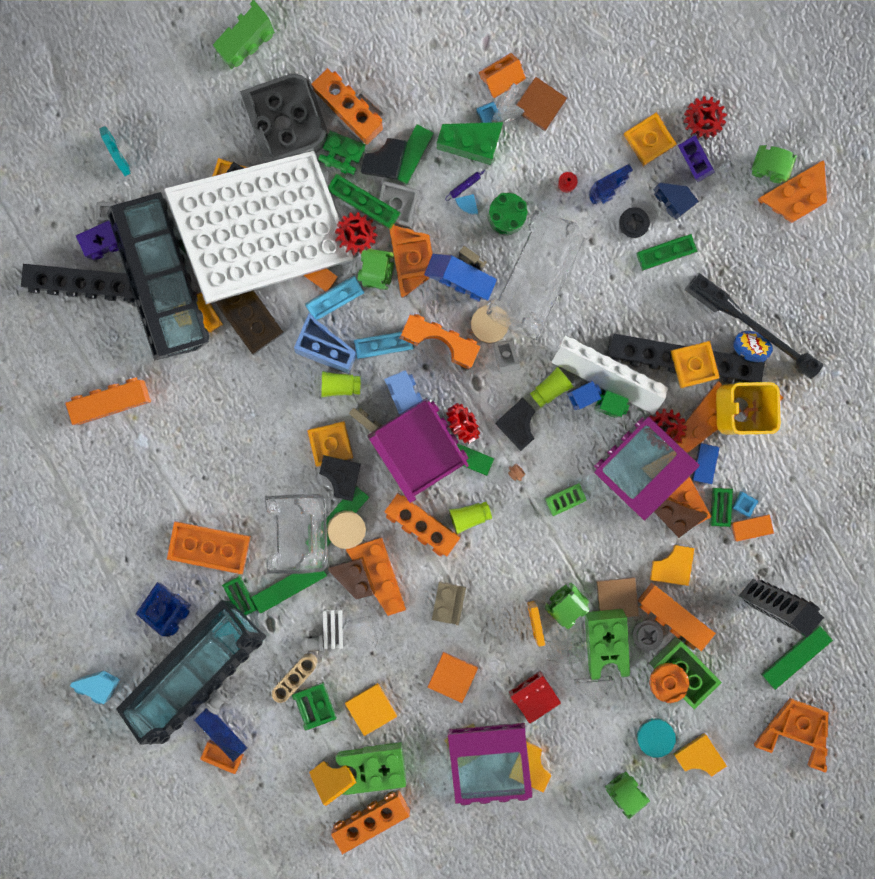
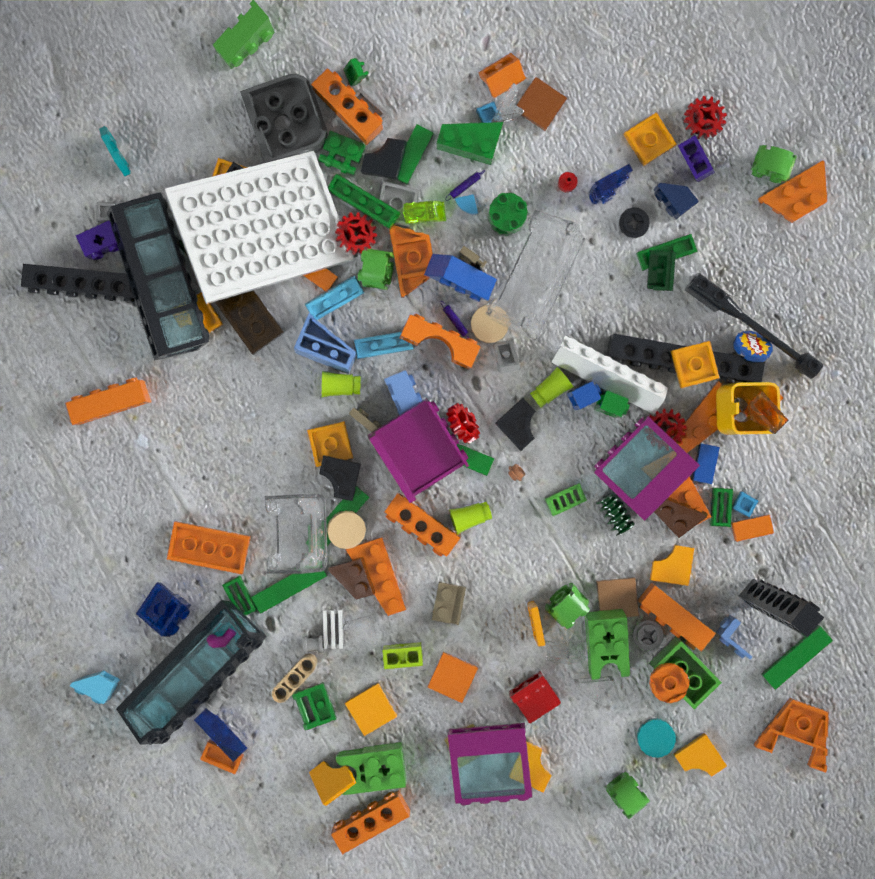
none -> magenta arm [207,628,236,648]
none -> green tile [343,58,369,86]
none -> lime brick [382,642,423,669]
none -> clear neon green slope [403,201,446,224]
none -> dark purple piece [441,301,469,338]
none -> dark green piece [596,492,635,536]
none -> dark green hinge [647,250,676,291]
none -> medium blue bracket [716,615,752,660]
none -> clear orange slope [747,391,789,434]

